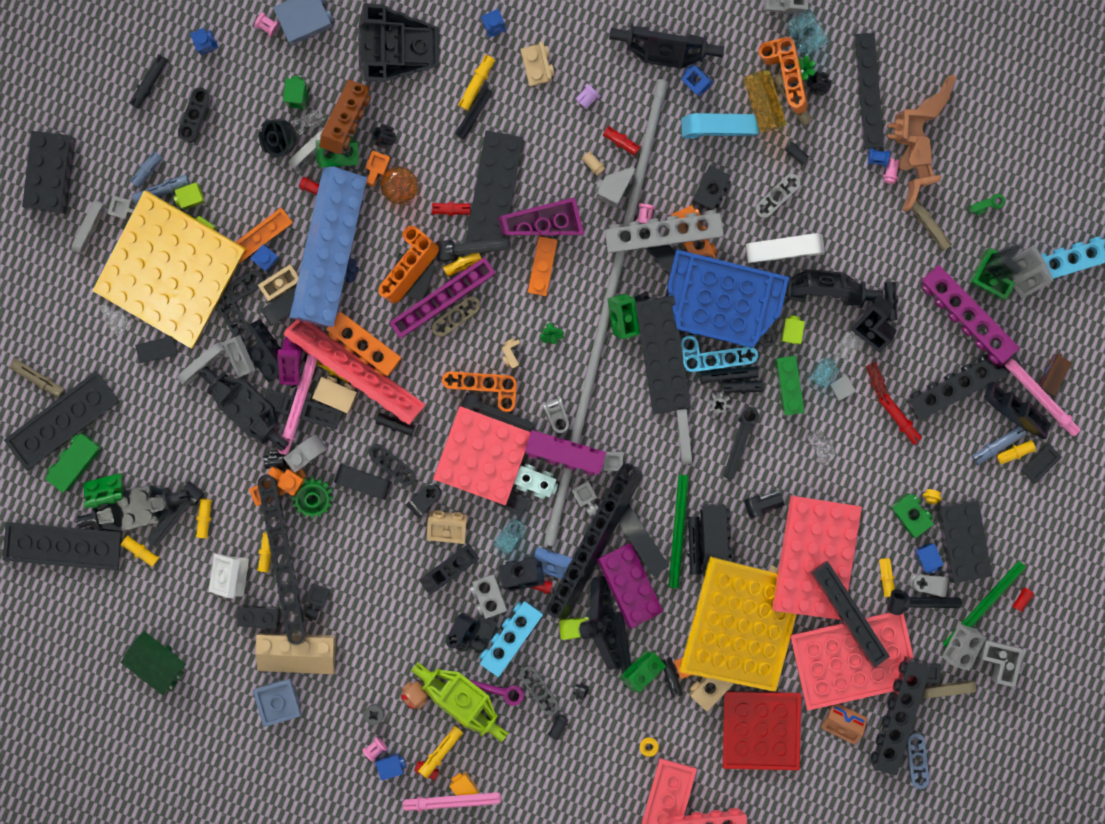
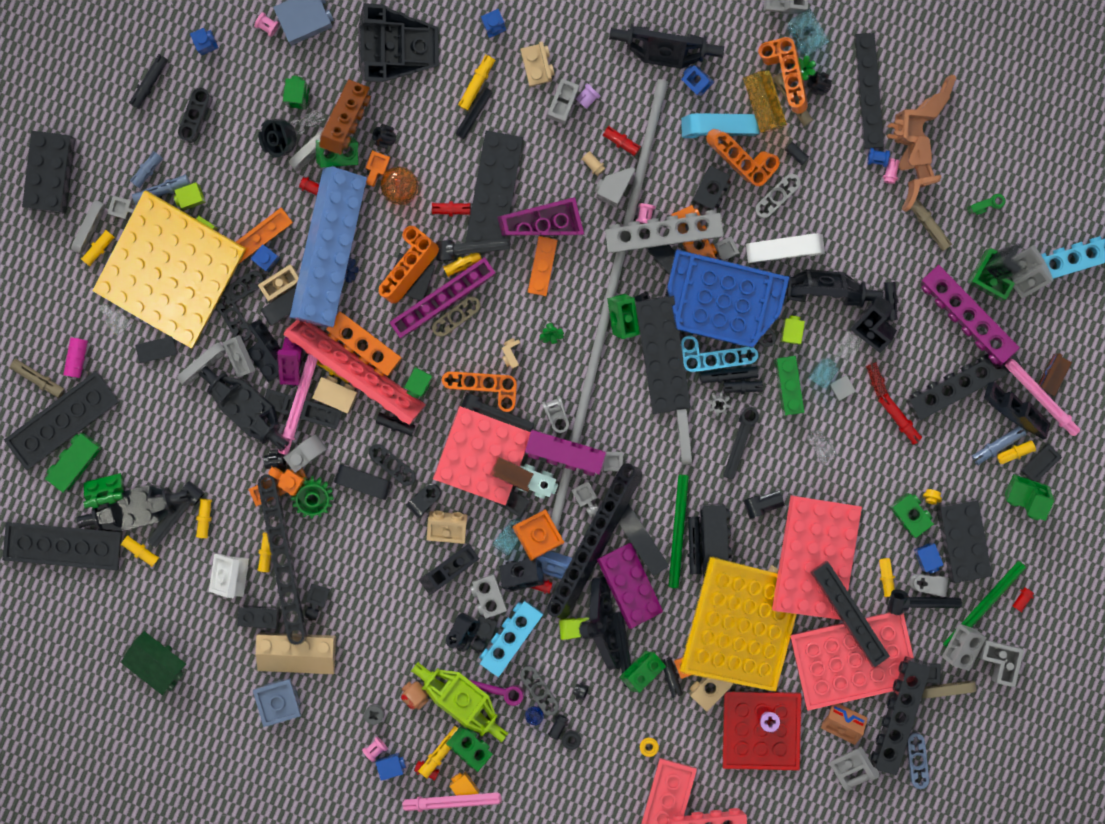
none -> dark pink axle [63,337,88,378]
none -> yellow pin [81,230,115,267]
none -> green brick [404,367,434,399]
none -> green brick [446,726,493,772]
none -> reddish brown panel [490,457,534,492]
none -> orange plate [512,509,565,561]
none -> clear blue plate [525,706,544,725]
none -> light grey brick [547,78,580,125]
none -> black plate [562,730,581,750]
none -> orange beam [706,129,780,186]
none -> light grey tile [714,236,740,261]
none -> lavender bush [760,712,780,732]
none -> light grey plate [829,746,879,791]
none -> green brick [1005,474,1055,521]

